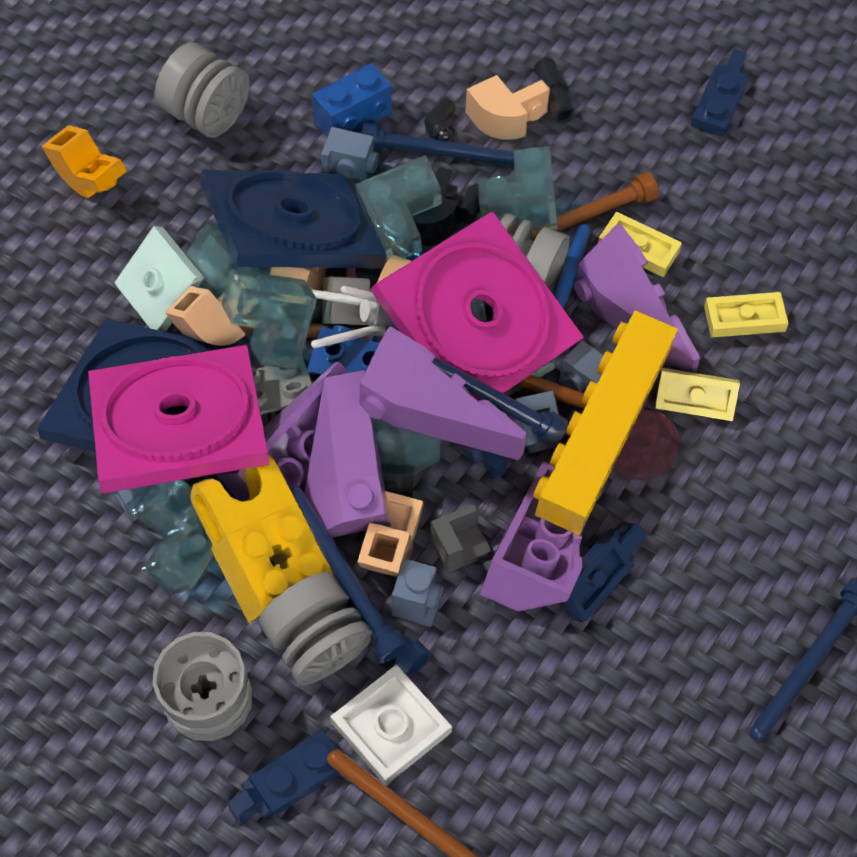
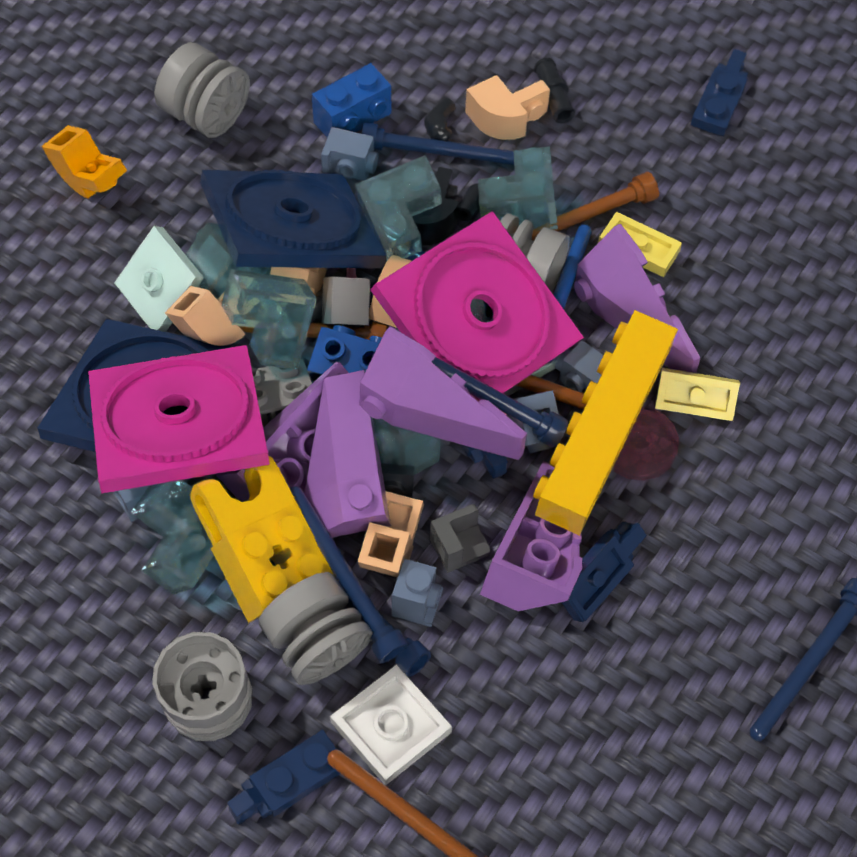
white plant [309,286,395,348] -> none
light yellow plate [704,292,788,338] -> none

